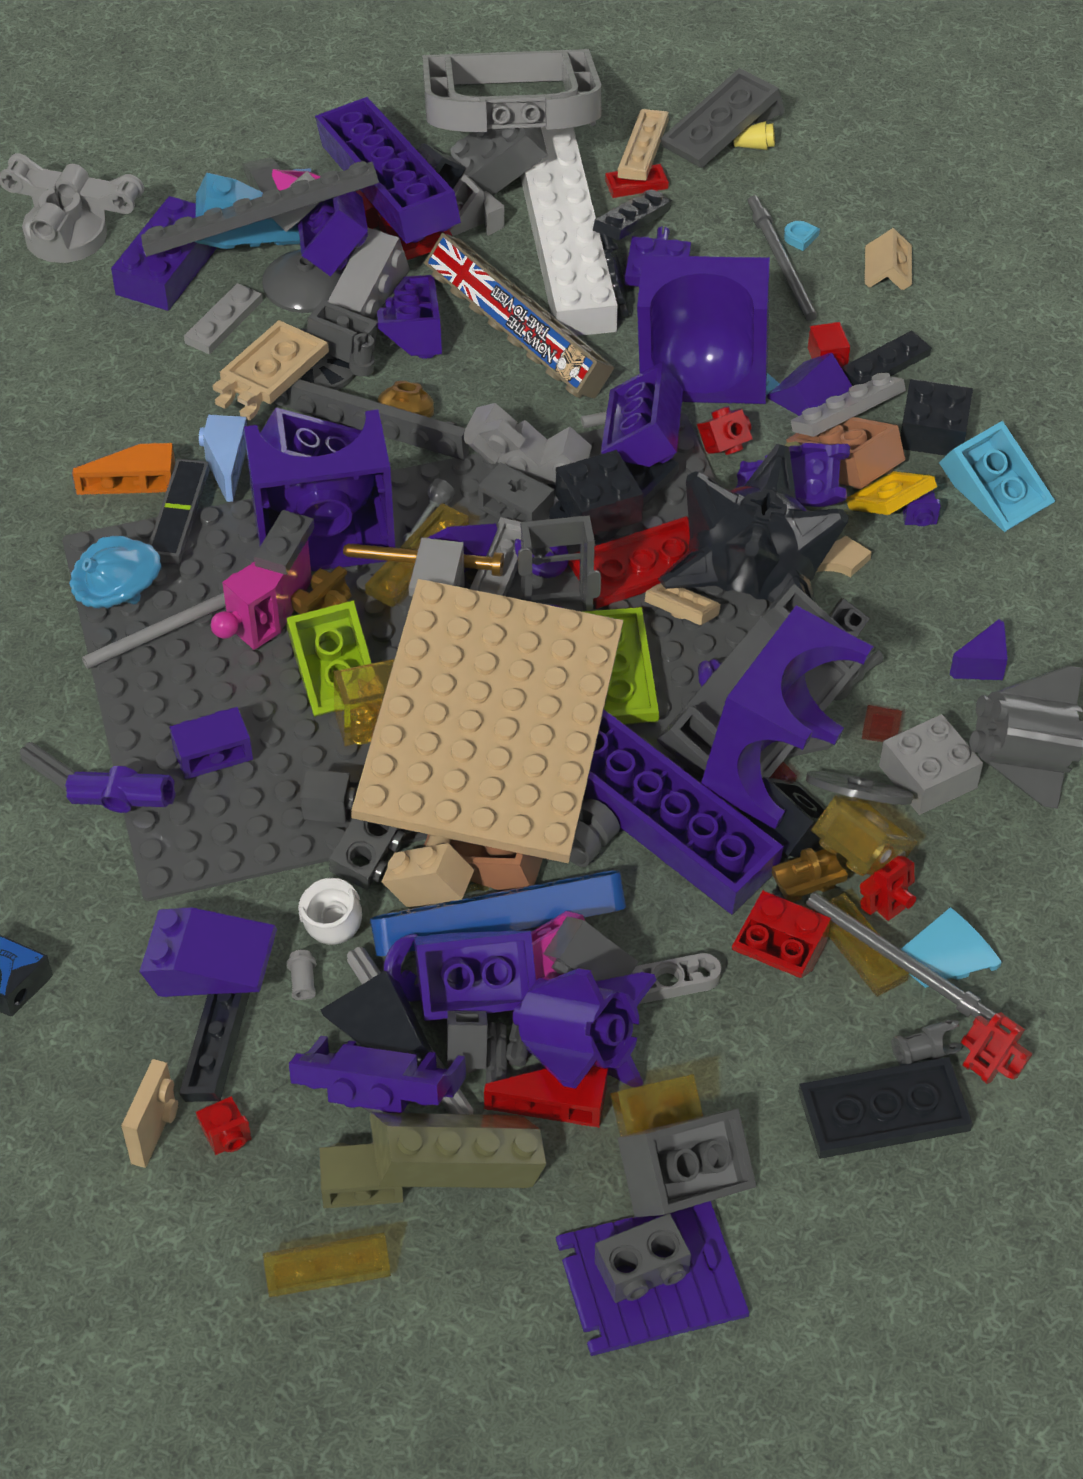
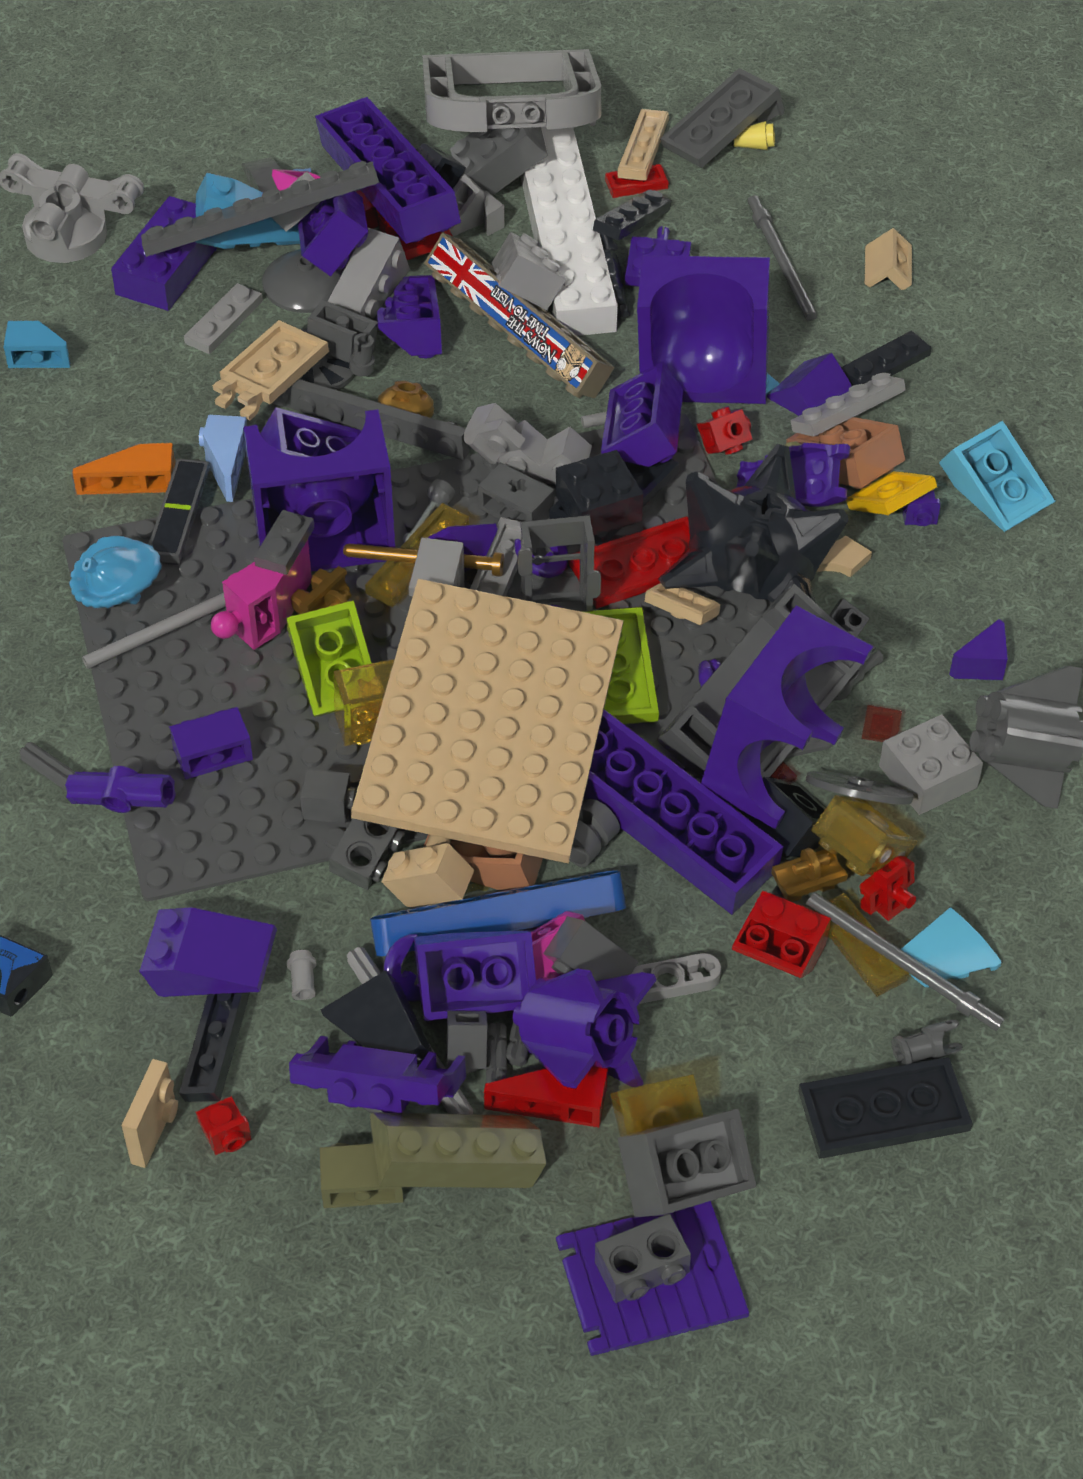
clear yellow plate [263,1232,391,1297] -> none
white helmet [299,878,362,945] -> none
medium azure tile [784,221,820,251] -> none
red brick [808,322,850,367] -> none
black brick [900,379,973,456] -> none
red piece [961,1012,1033,1084] -> none
none -> dark azure slope [3,321,71,368]
none -> light grey wedge [492,232,566,310]

